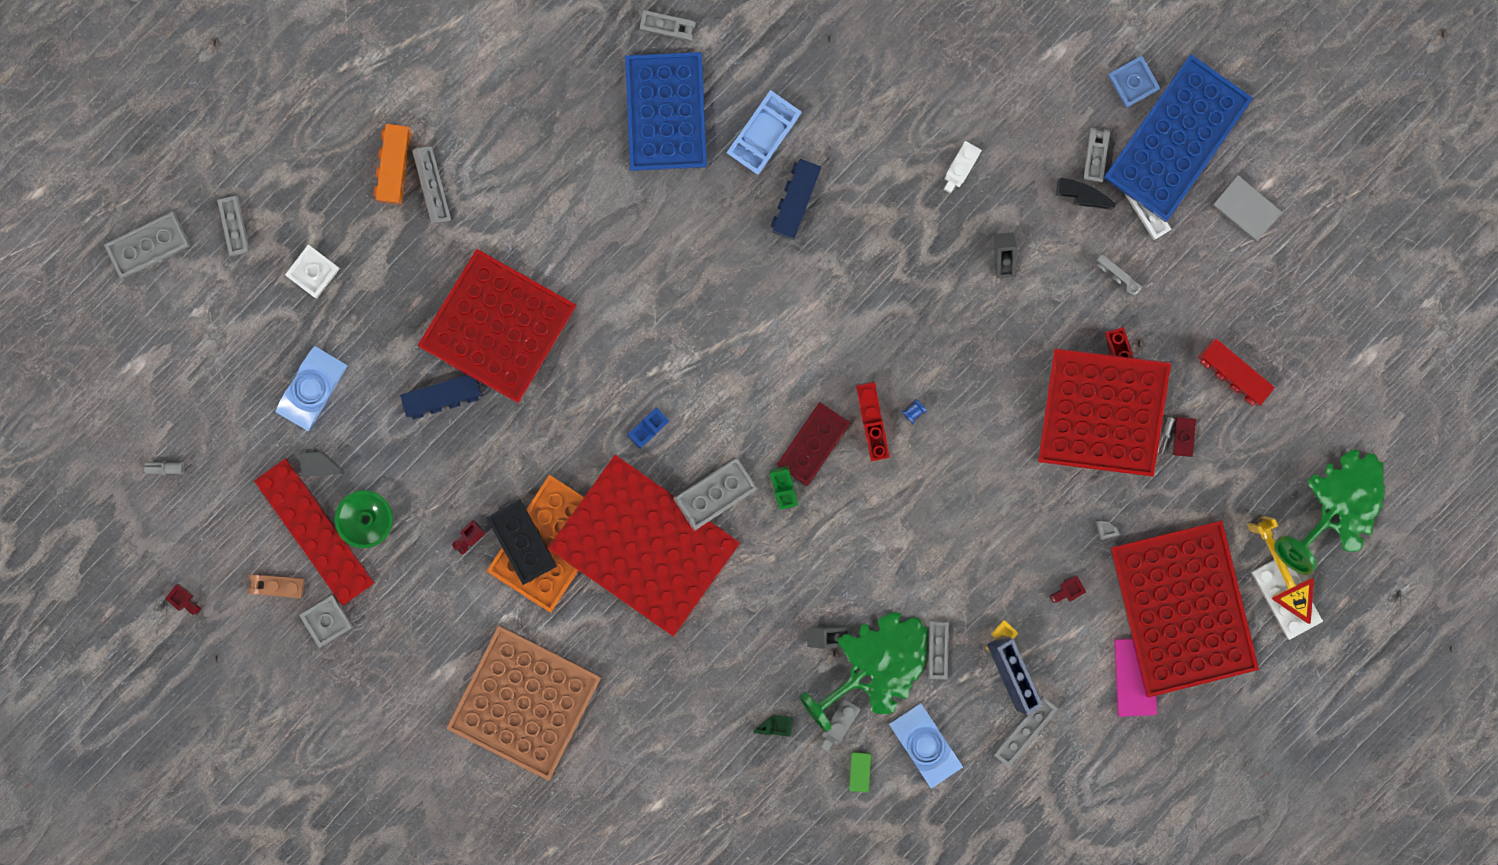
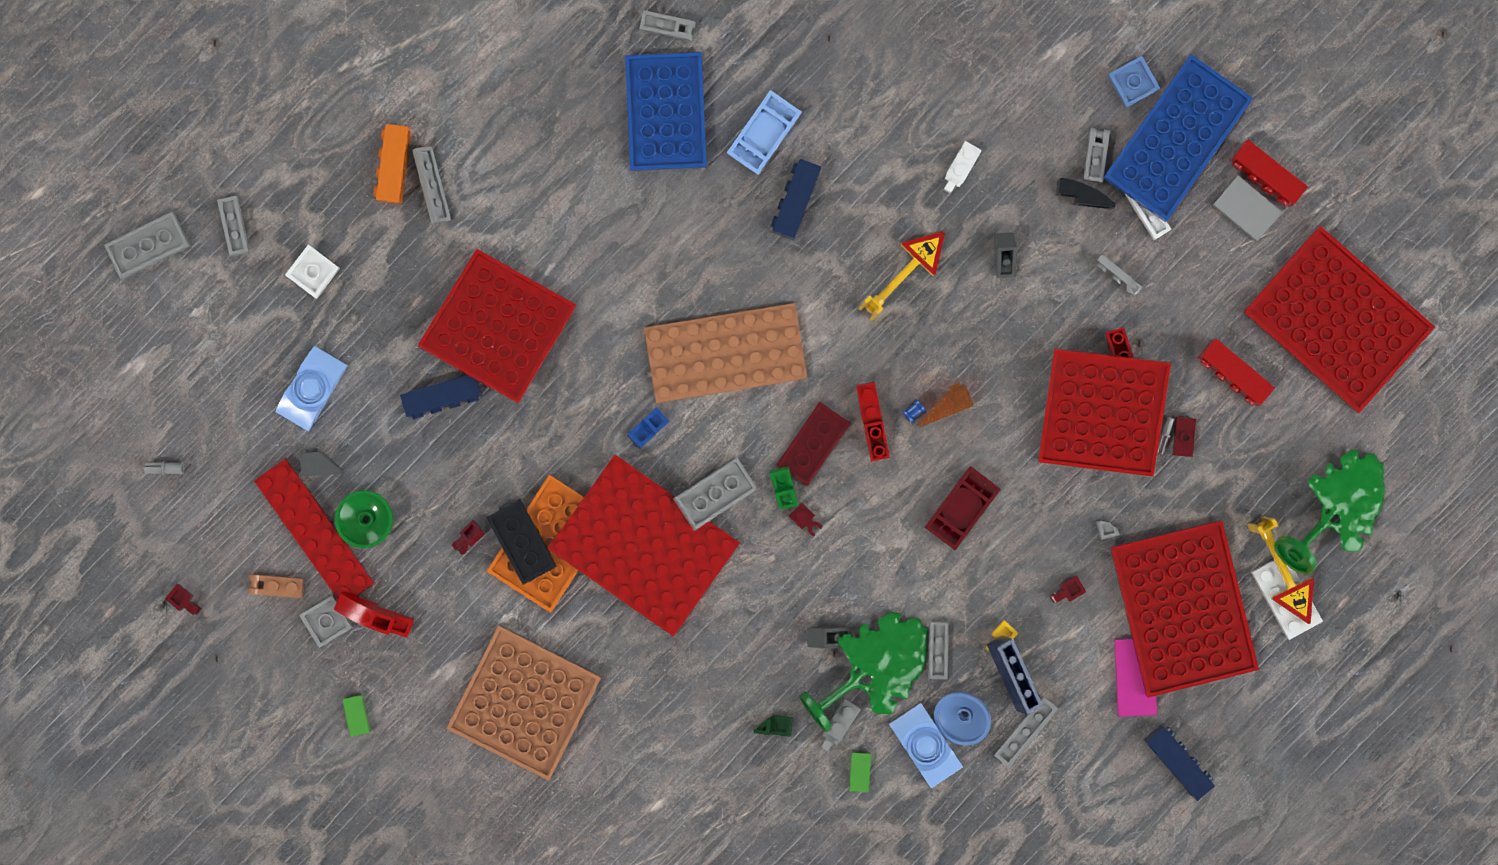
none -> red slope [334,592,414,638]
none -> bright green tile [342,695,370,737]
none -> nougat plate [644,303,807,403]
none -> dark red plate [789,502,823,536]
none -> yellow piece [858,232,945,321]
none -> clear orange slope [917,383,974,427]
none -> dark red slope [924,466,1001,550]
none -> medium blue dish [934,691,991,745]
none -> dark blue brick [1143,725,1215,801]
none -> red brick [1229,139,1308,207]
none -> red plate [1243,226,1435,413]

